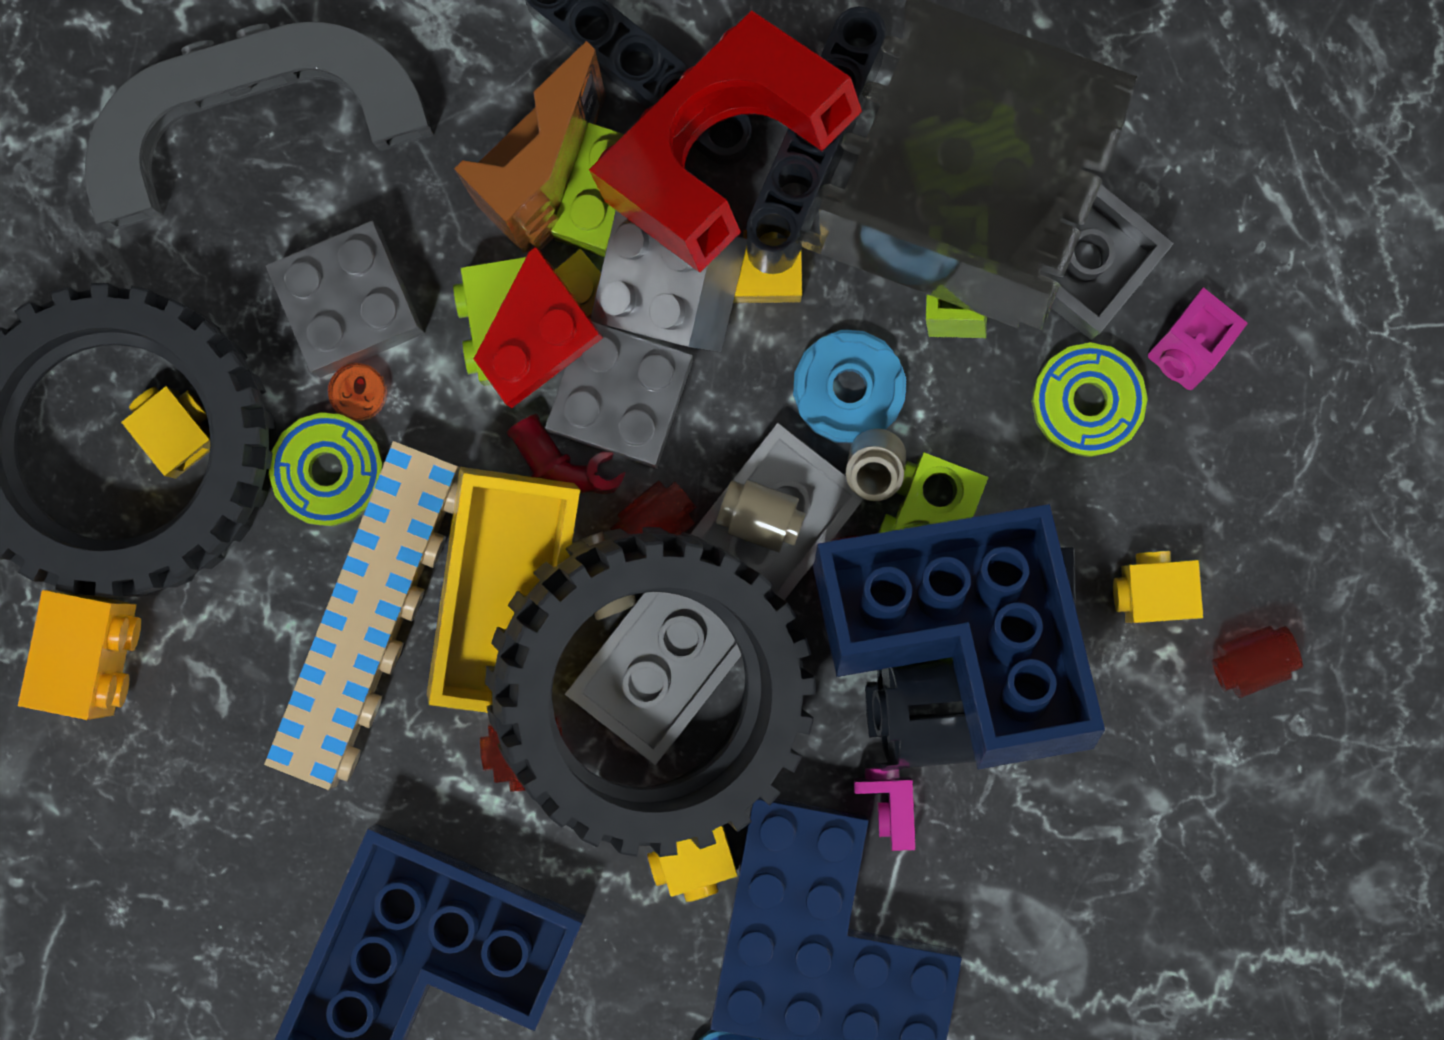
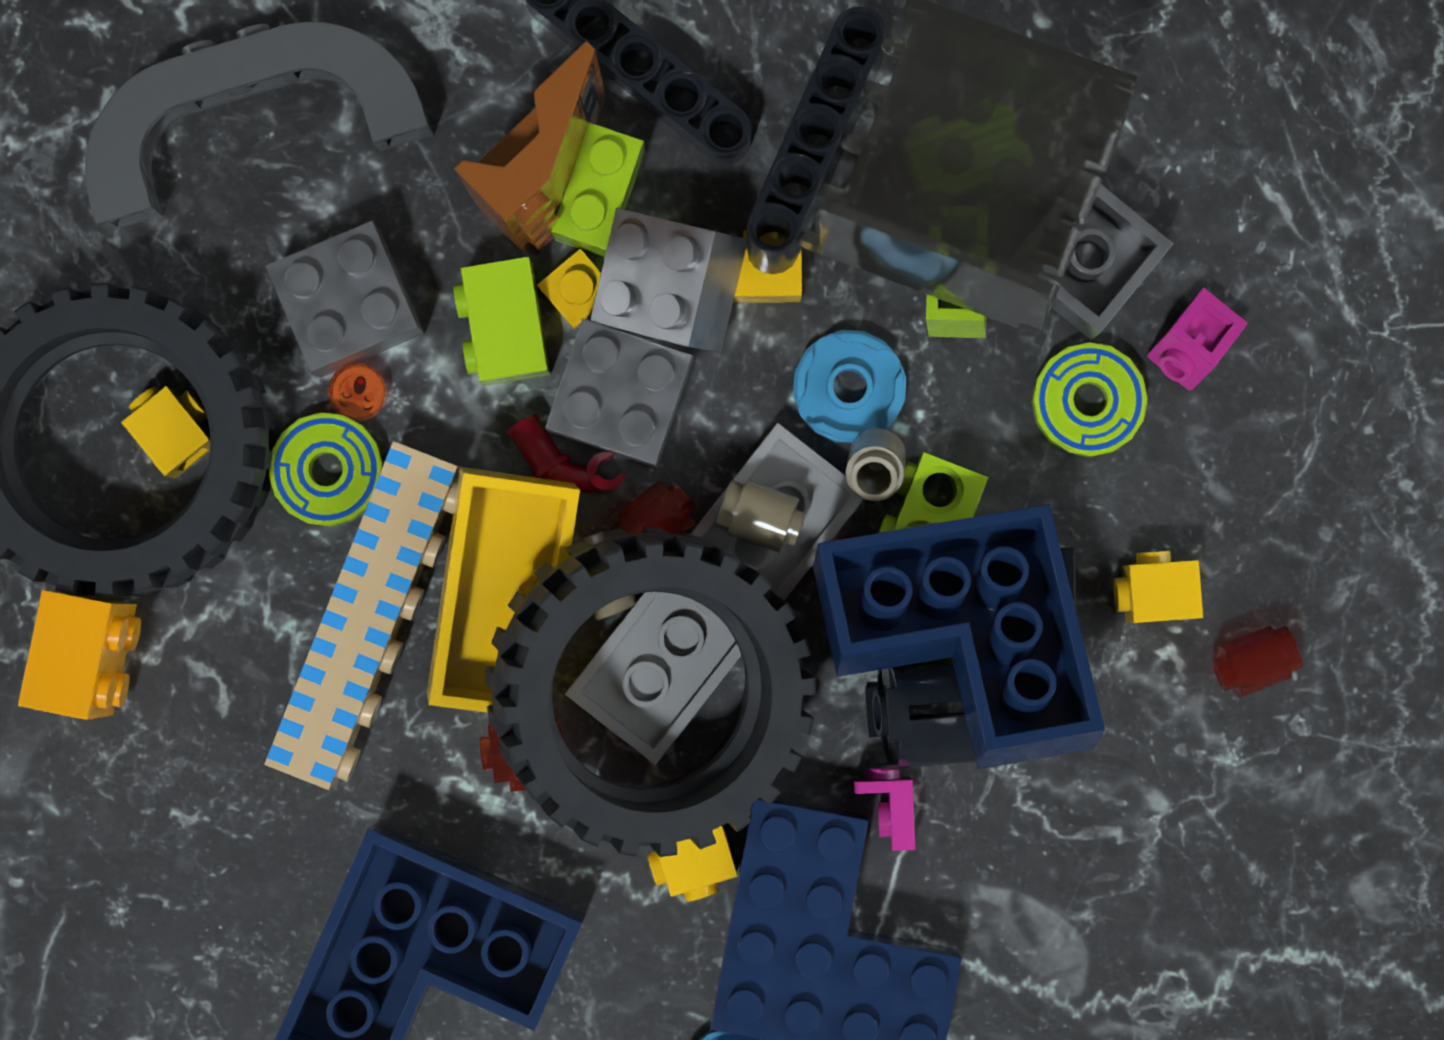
red wing [473,247,603,408] -> none
red arch [589,10,862,273] -> none

